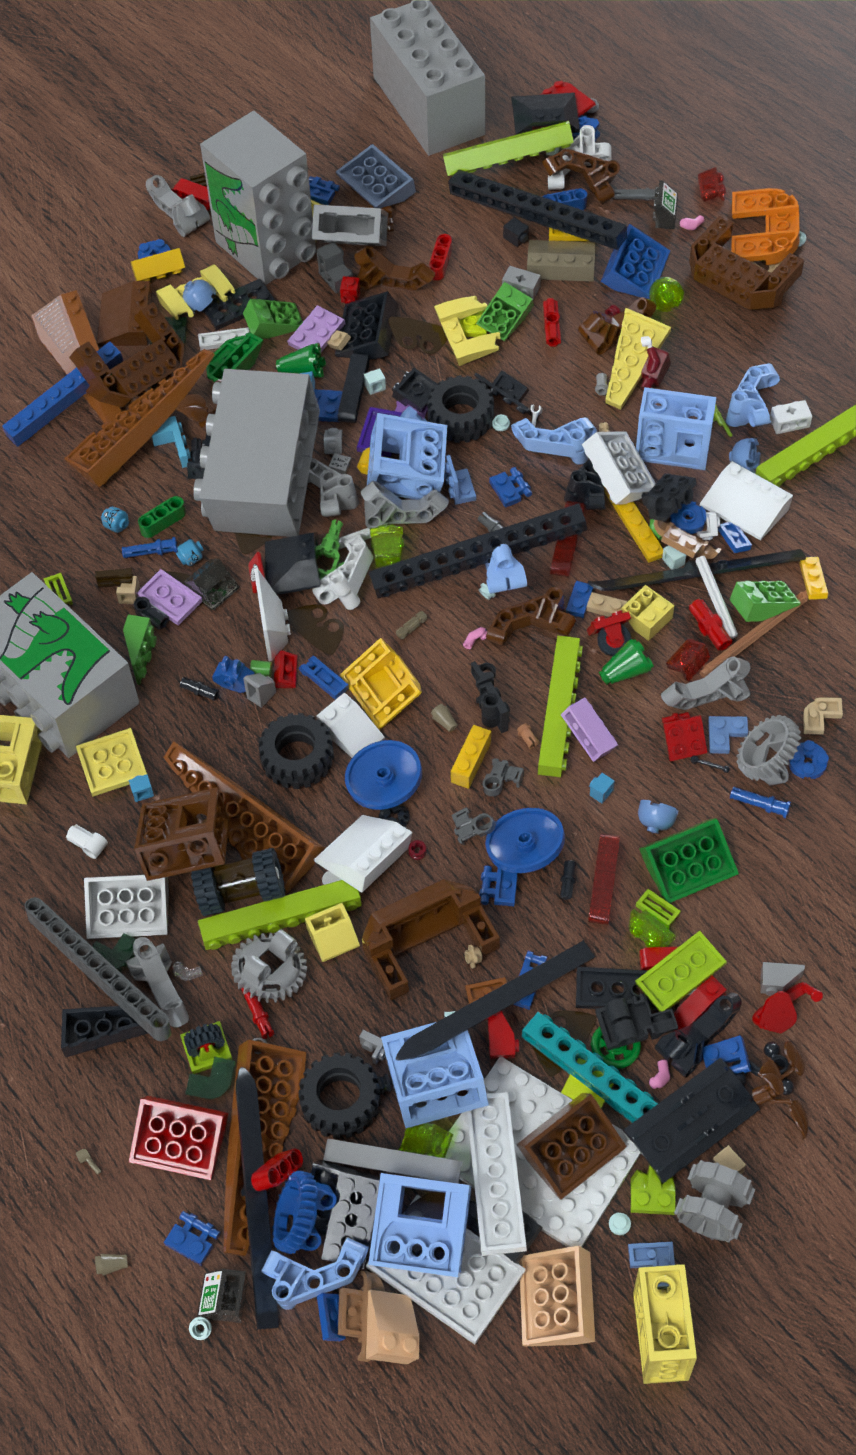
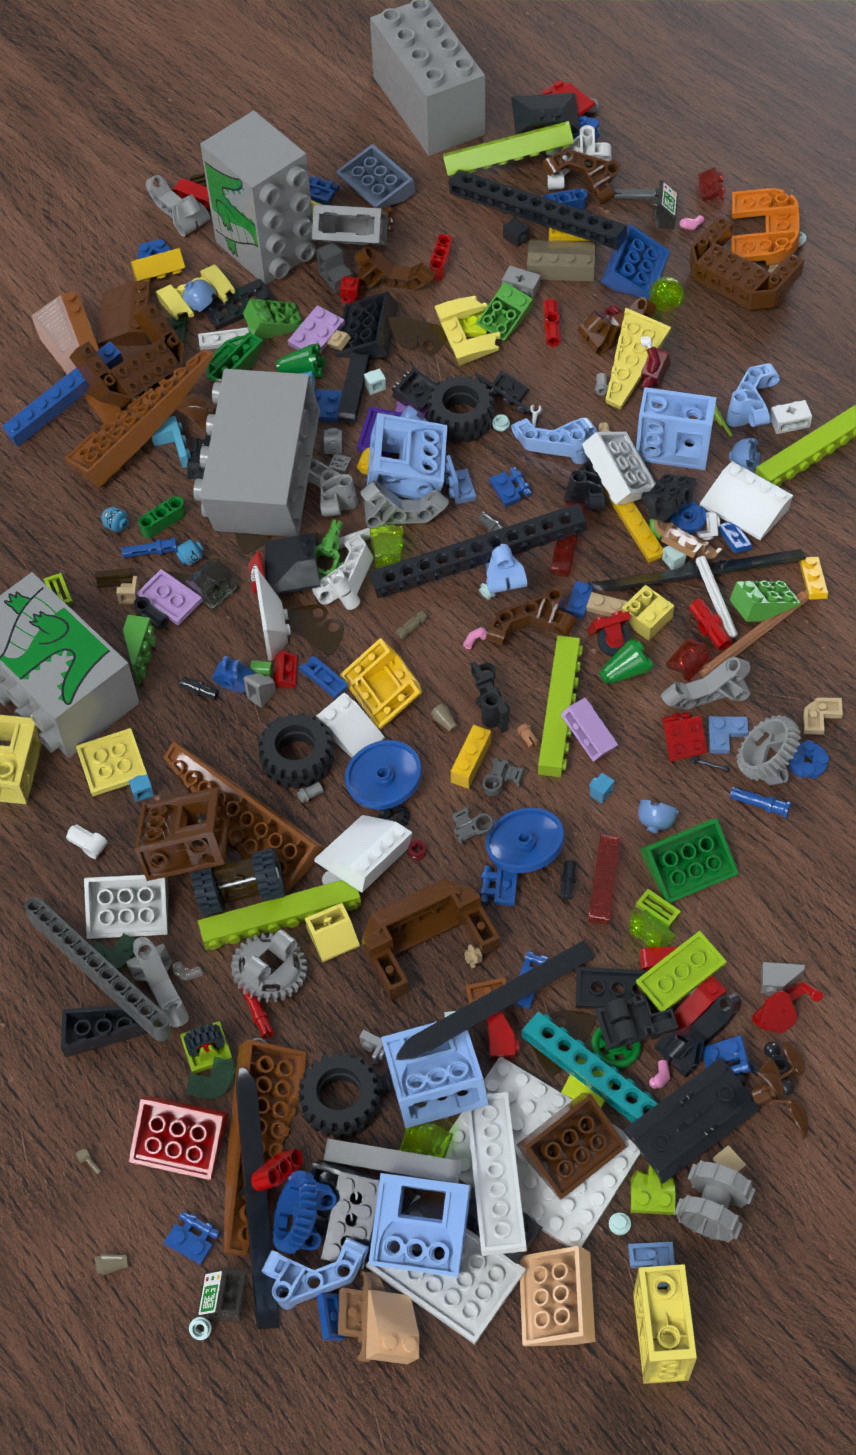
none -> light grey pin [297,782,323,803]

